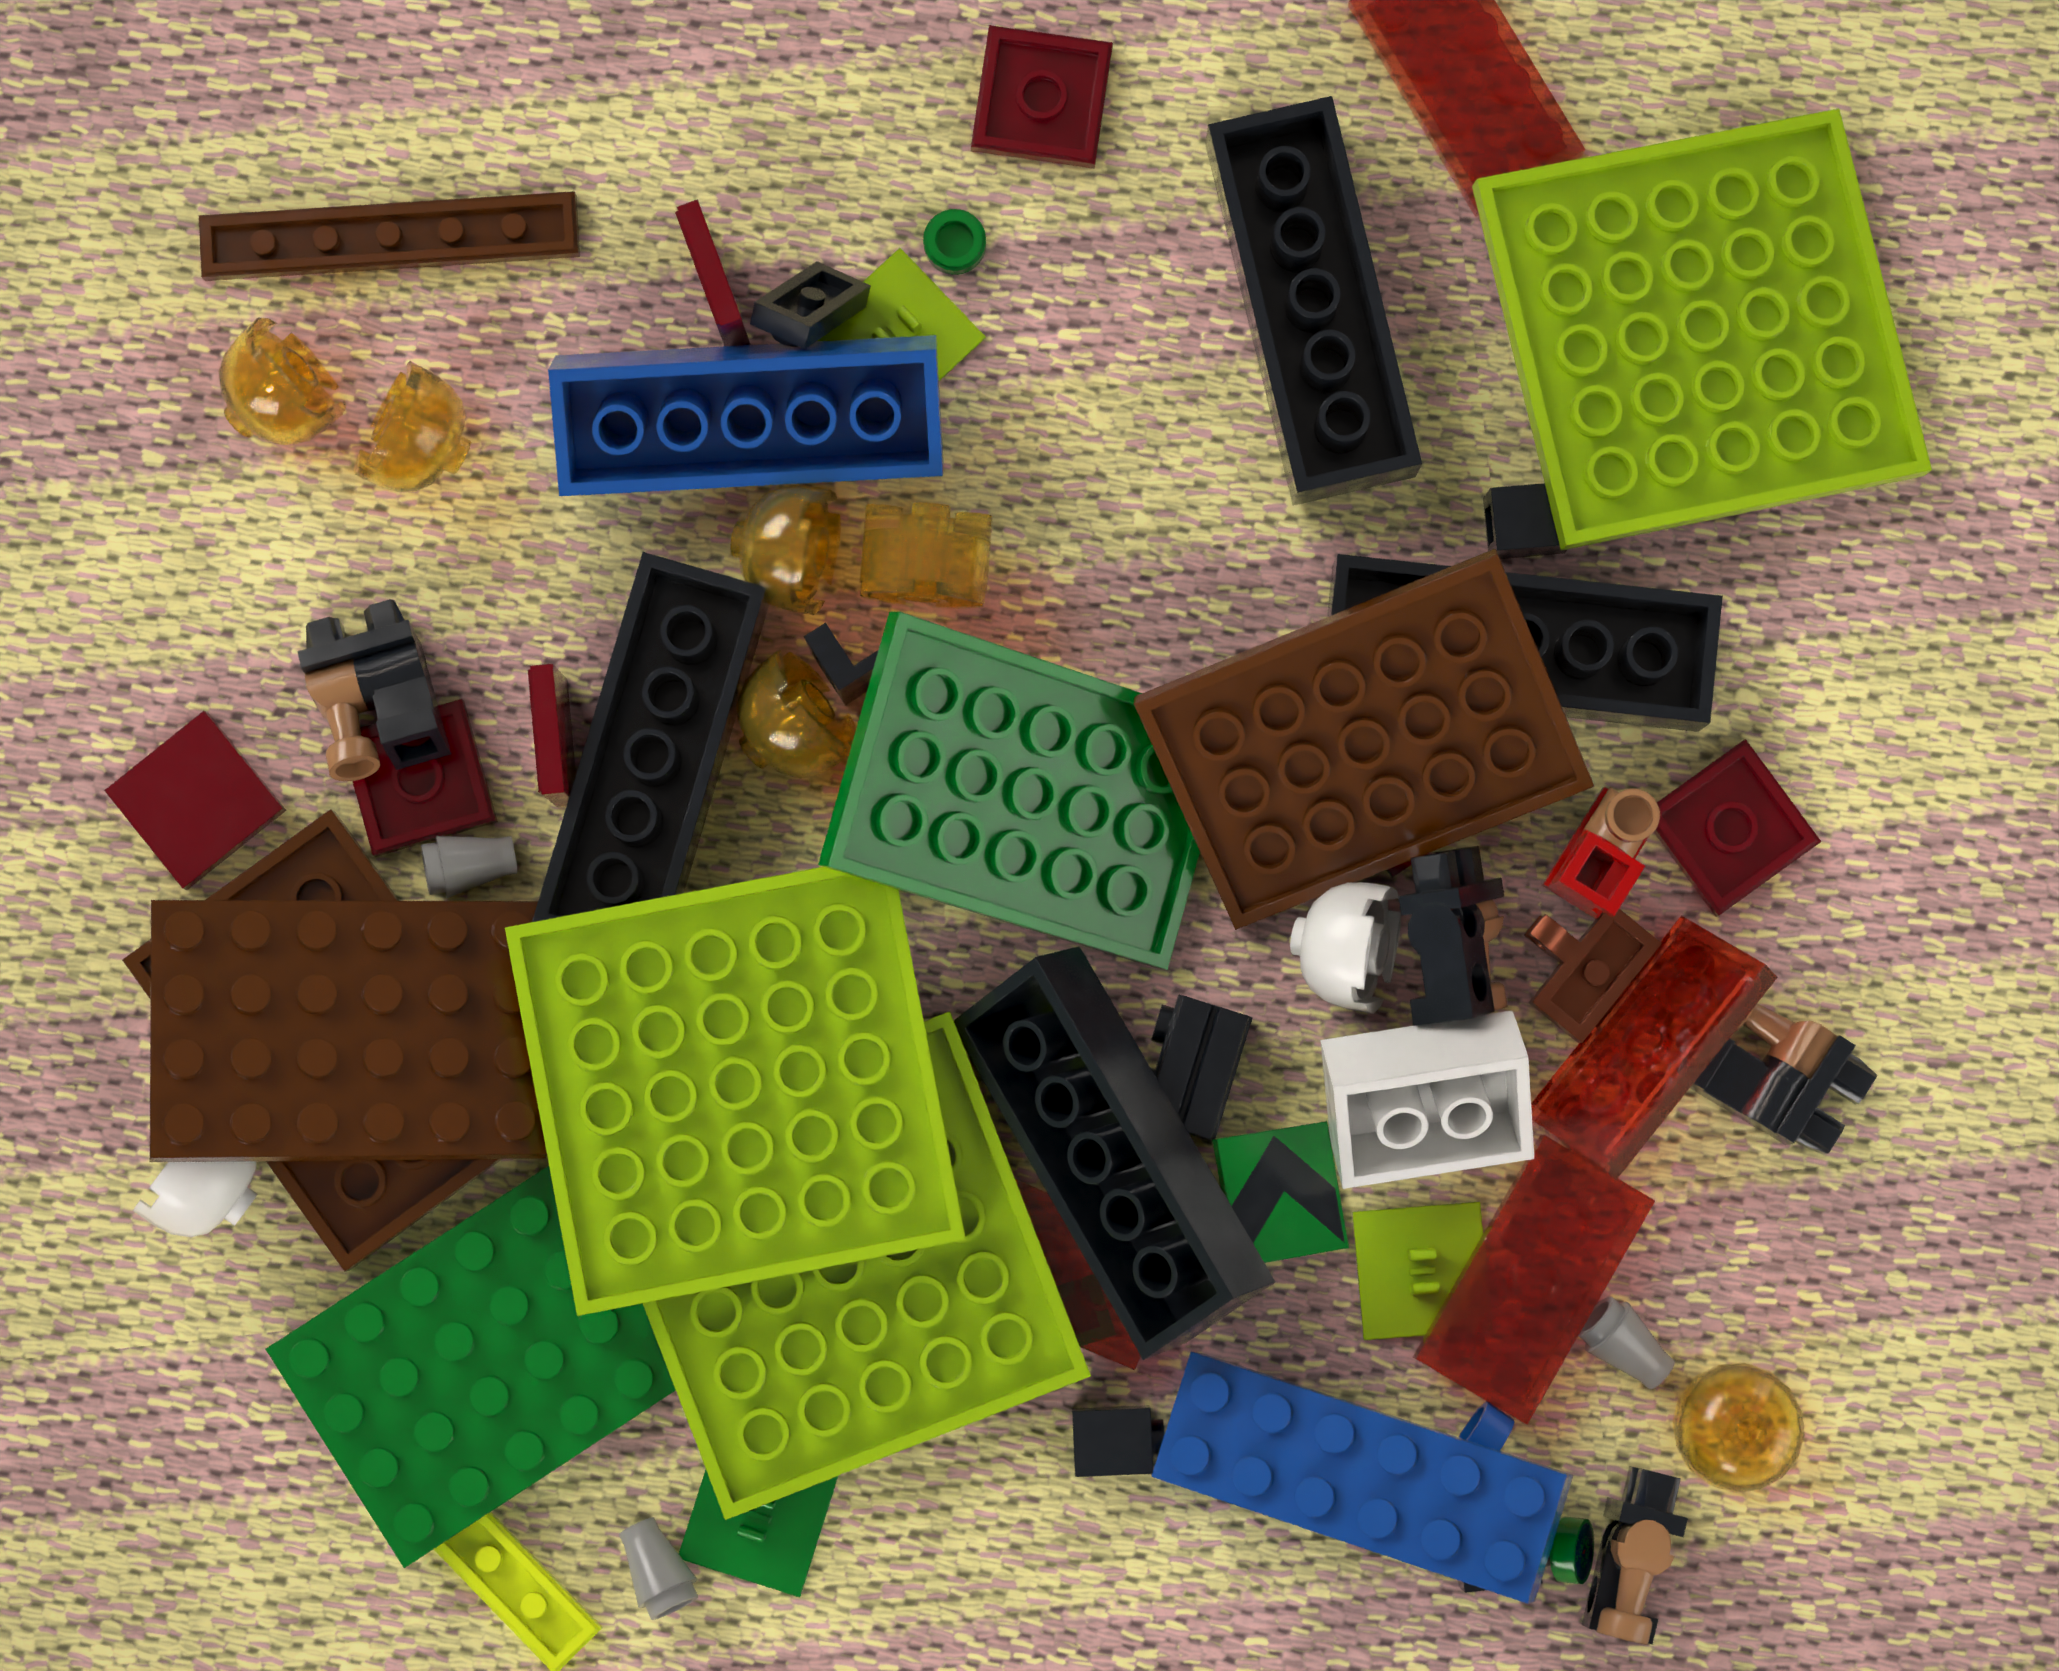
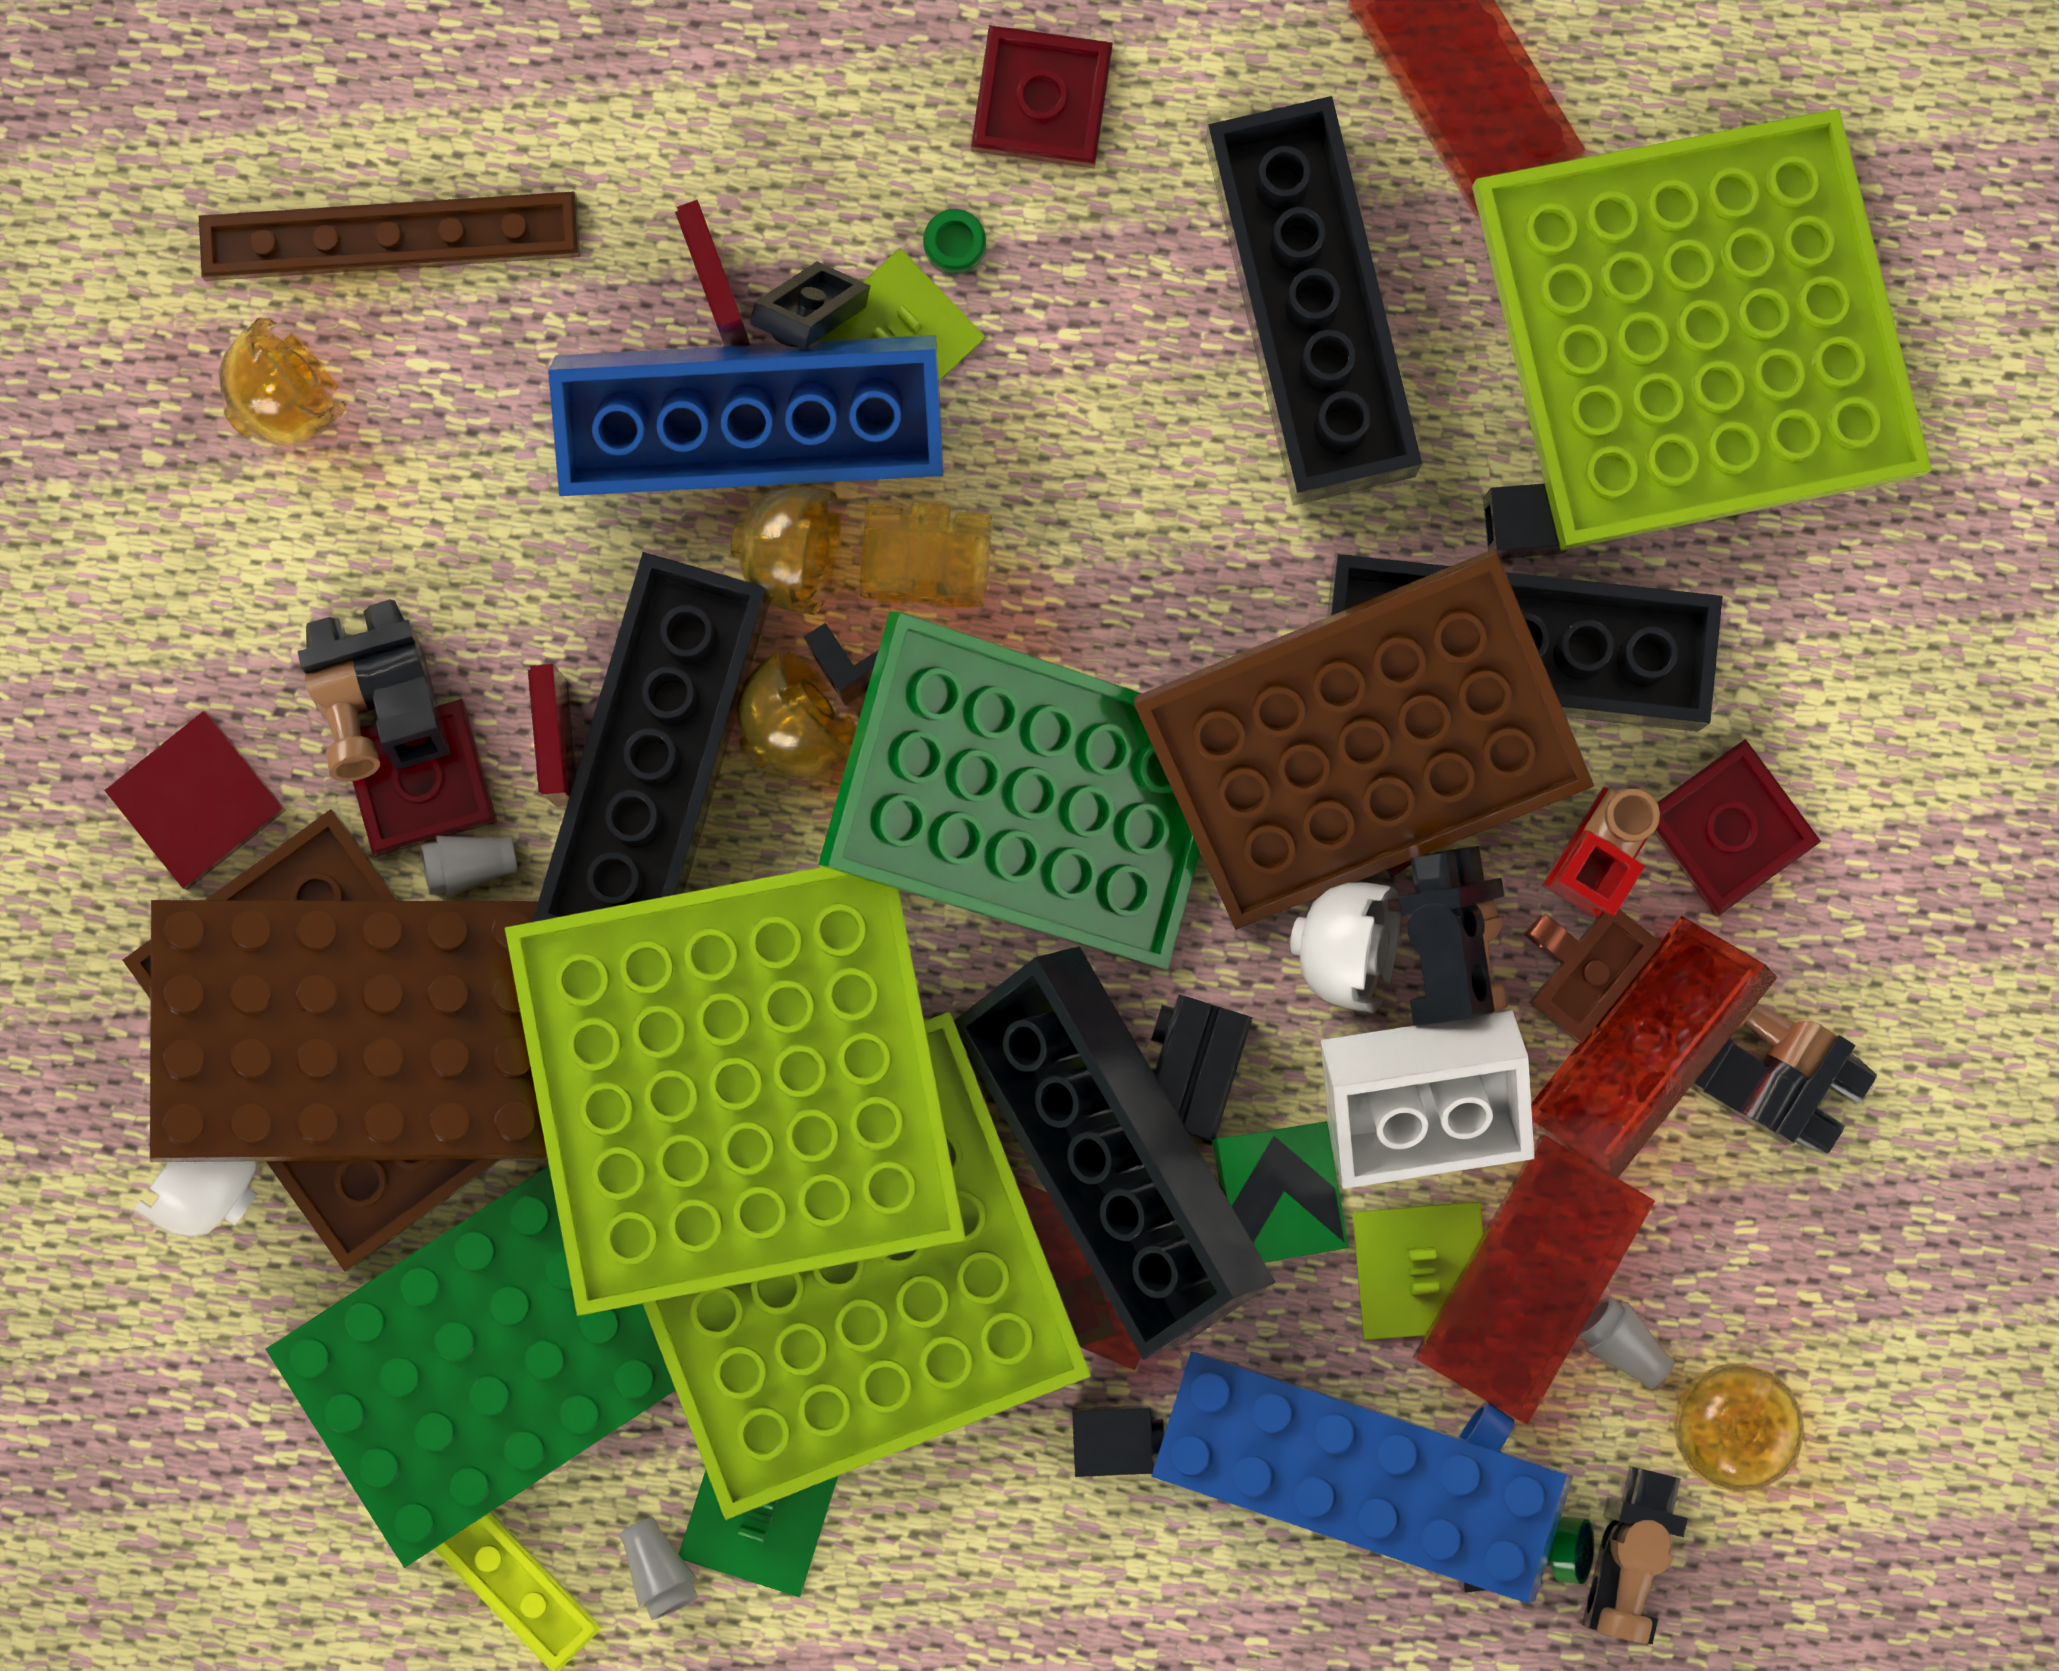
clear yellow cylinder [353,360,471,492] -> none

